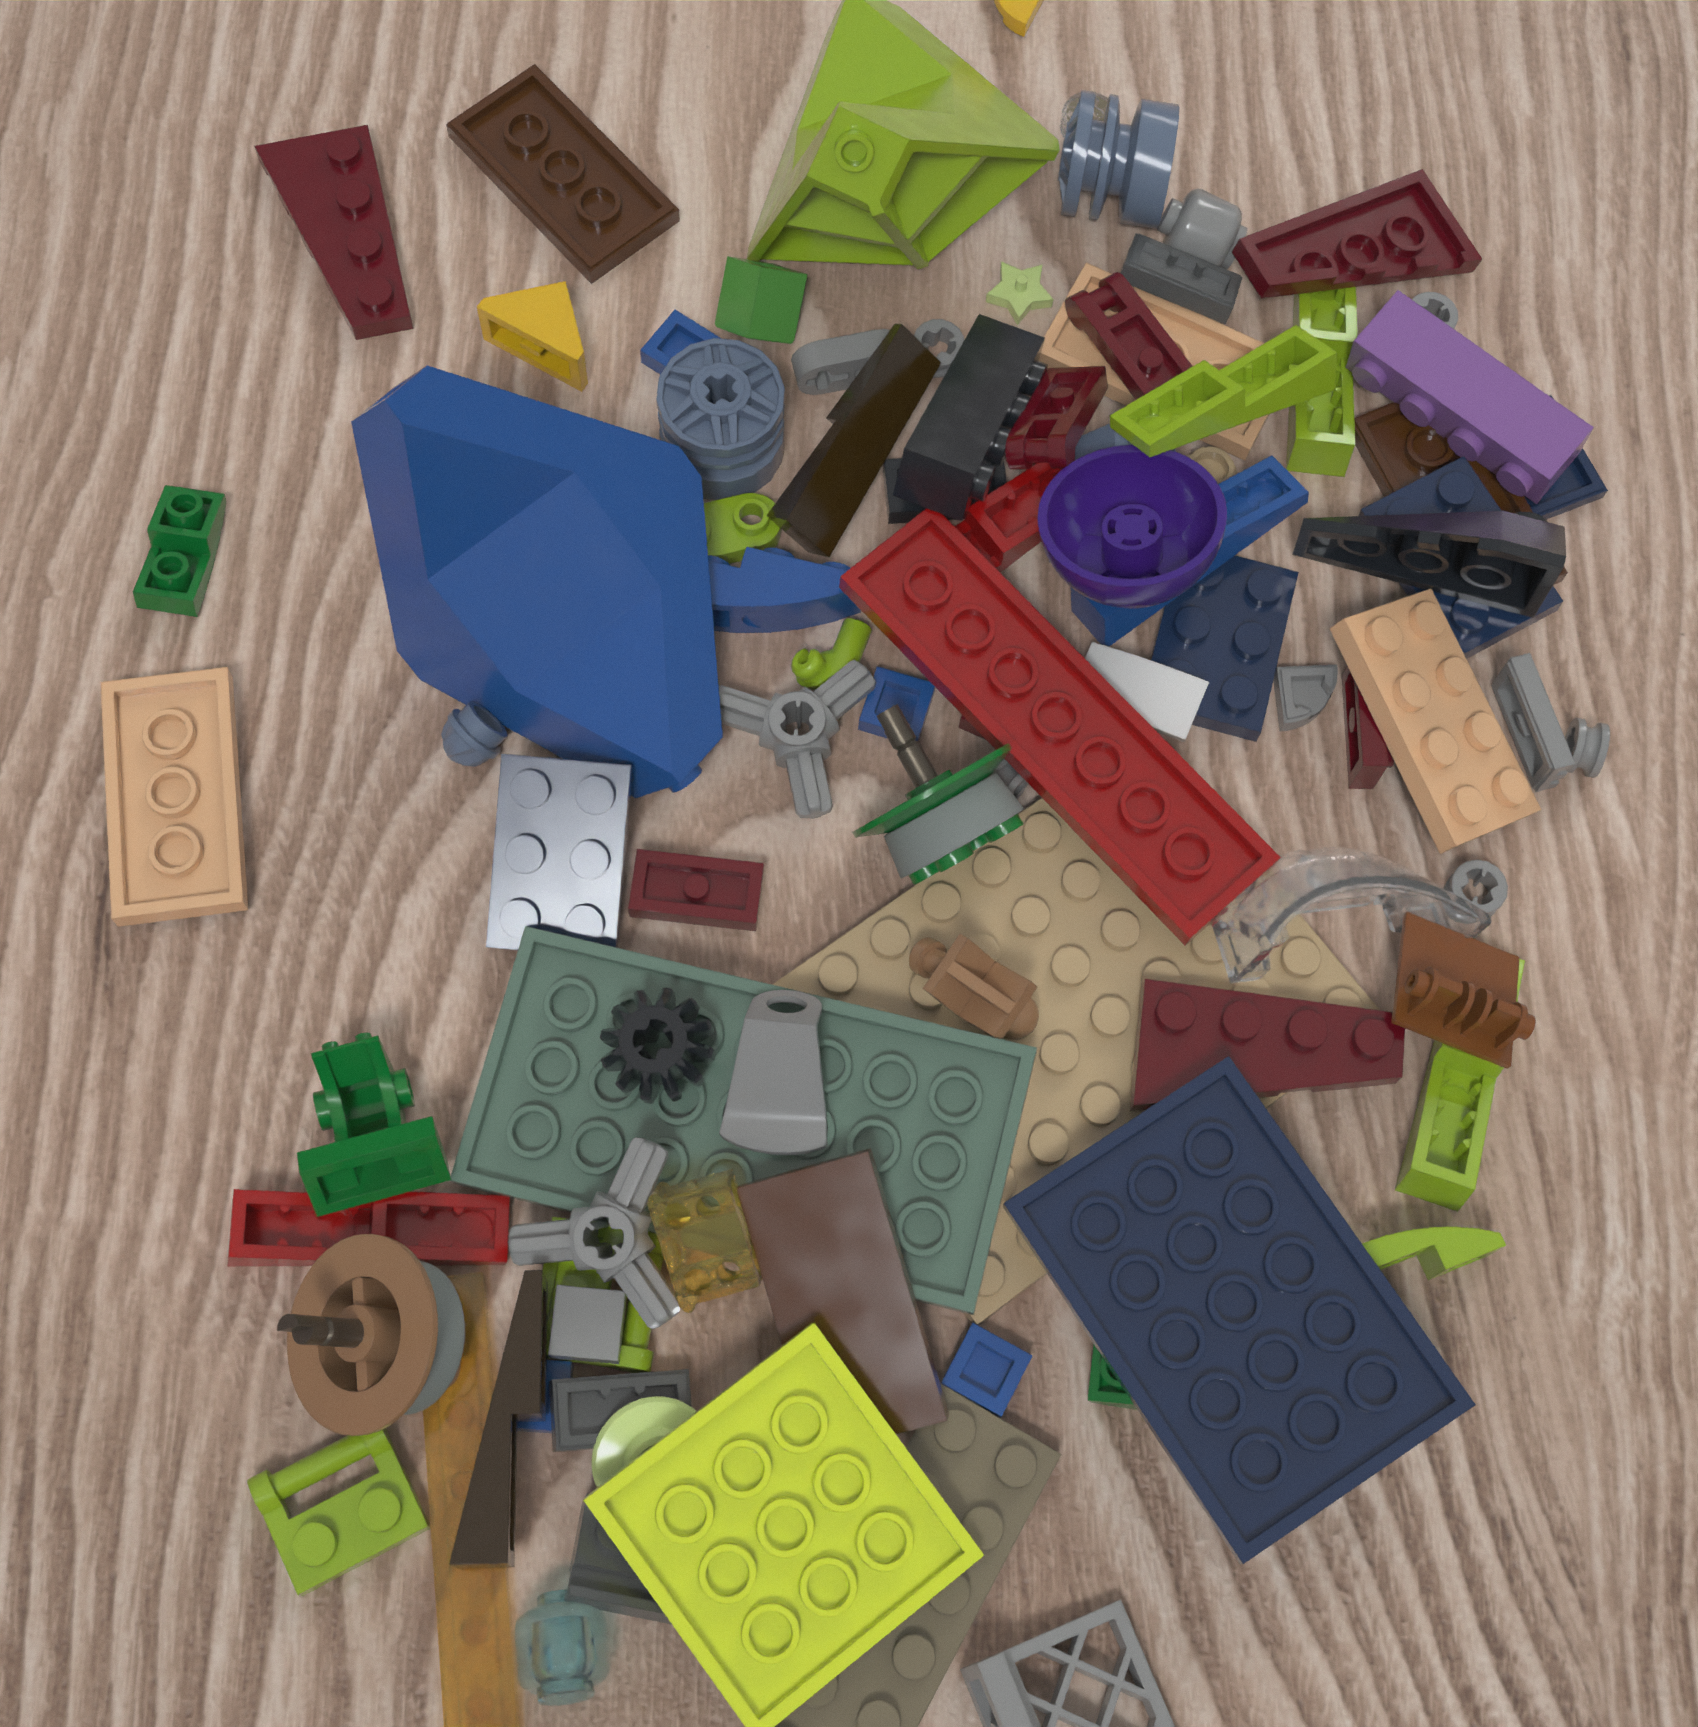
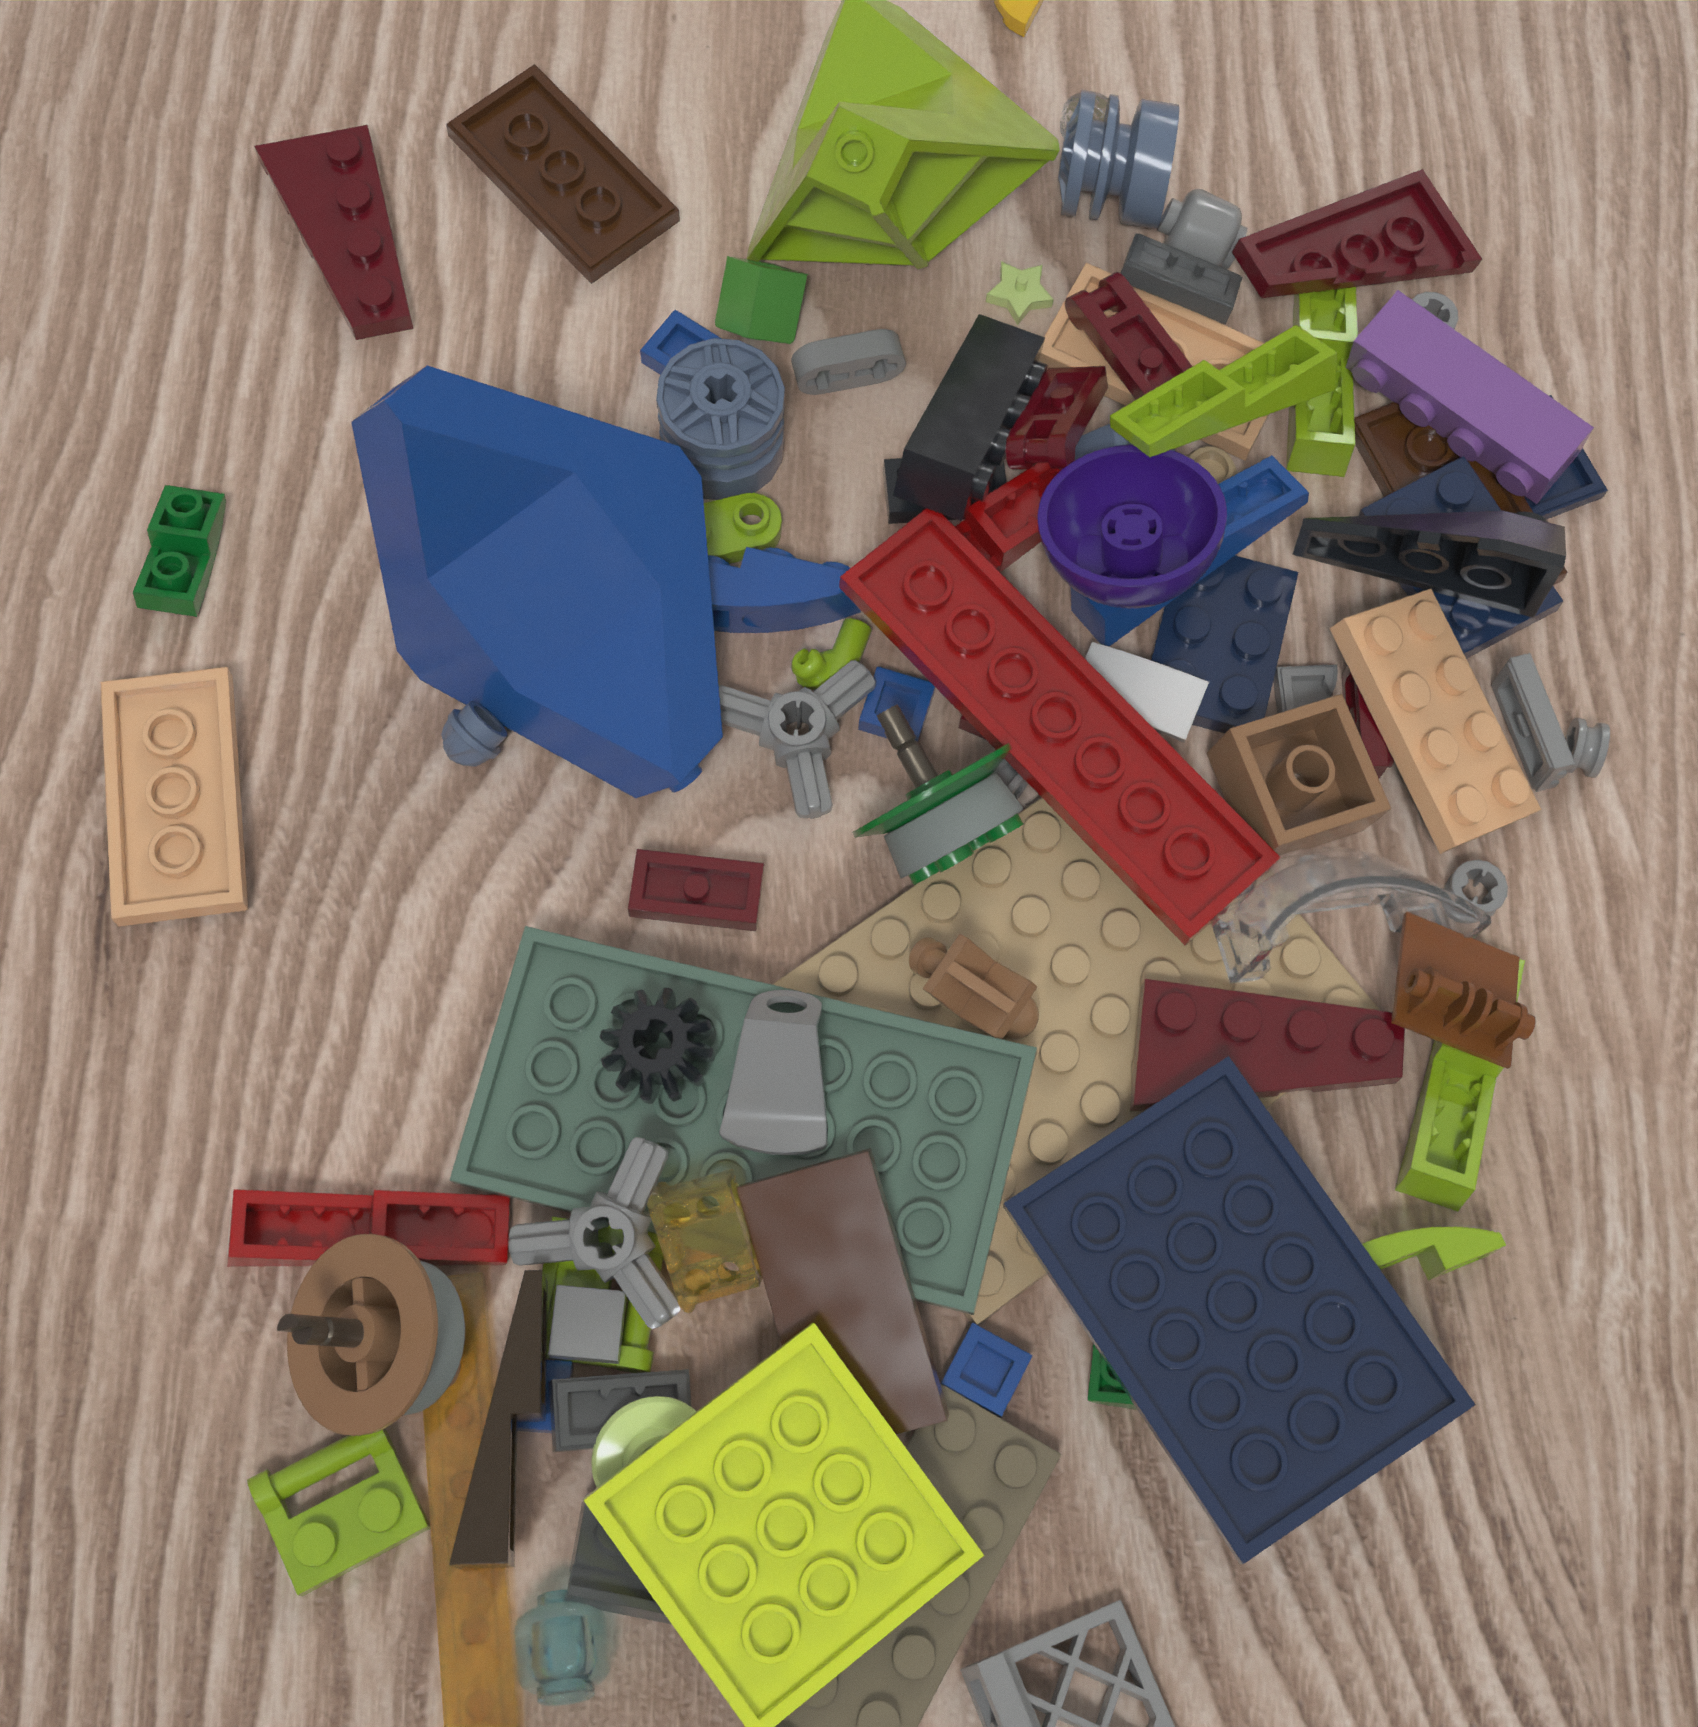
green tile [297,1032,451,1217] -> none
yellow slope [477,281,588,392] -> none
plate [486,754,633,950] -> none
dark brown slope [766,324,941,557] -> none
light grey bush [914,319,964,378] -> none
none -> medium nougat brick [1206,694,1391,858]

